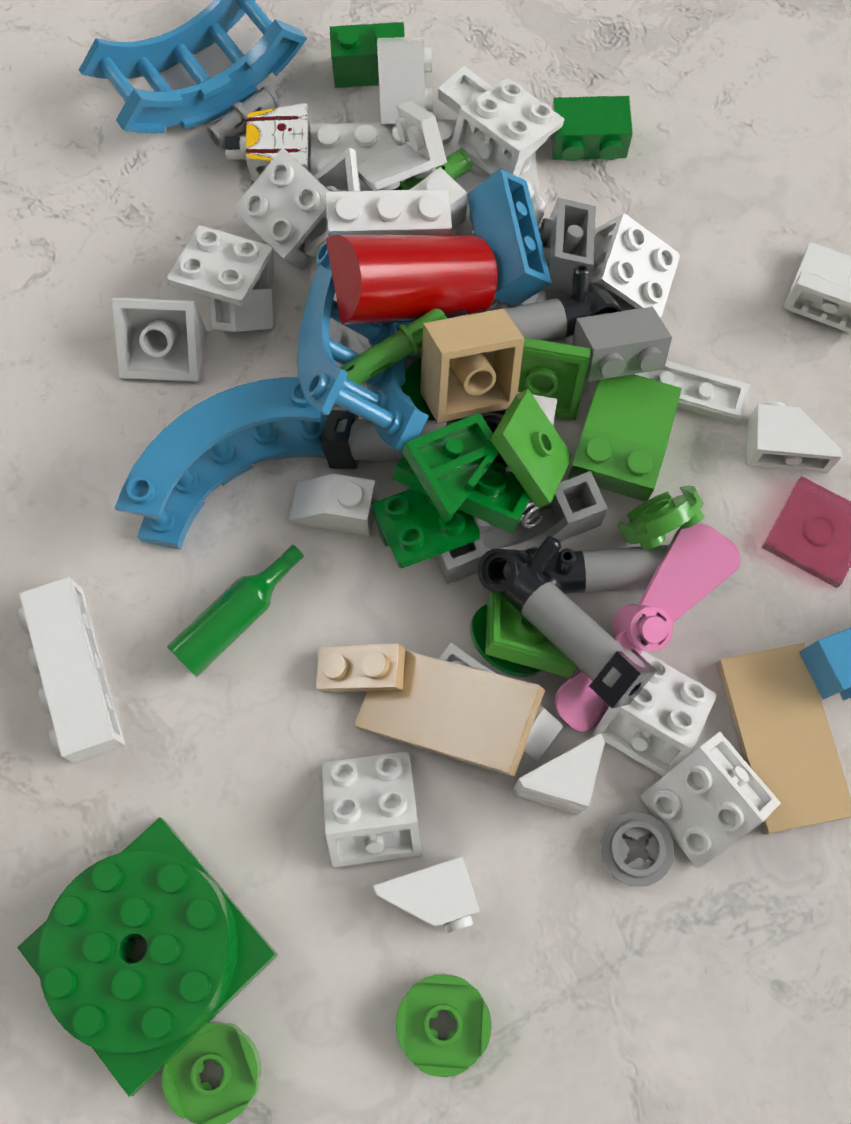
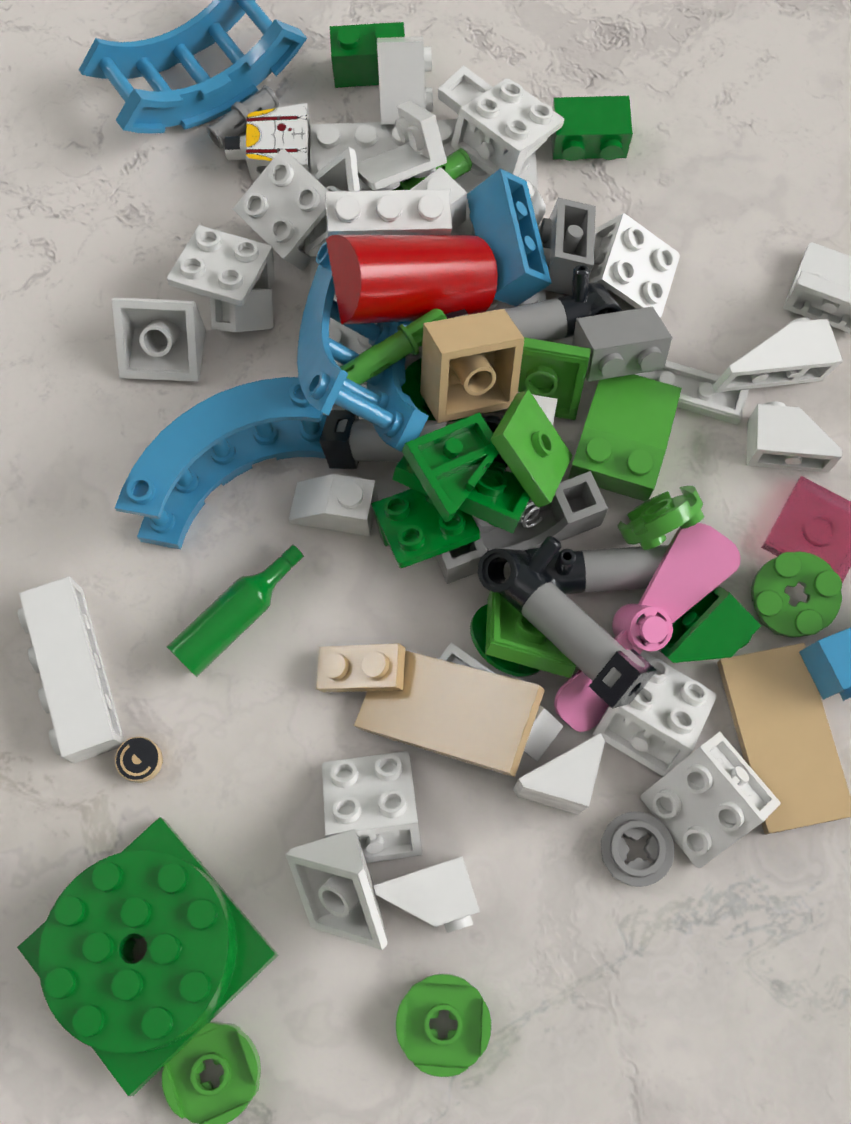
none -> black tile [115,737,163,783]
none -> white slope [286,829,388,950]
none -> green slope [658,586,762,663]
none -> white slope [713,317,843,392]
none -> bright green plate [751,551,842,638]

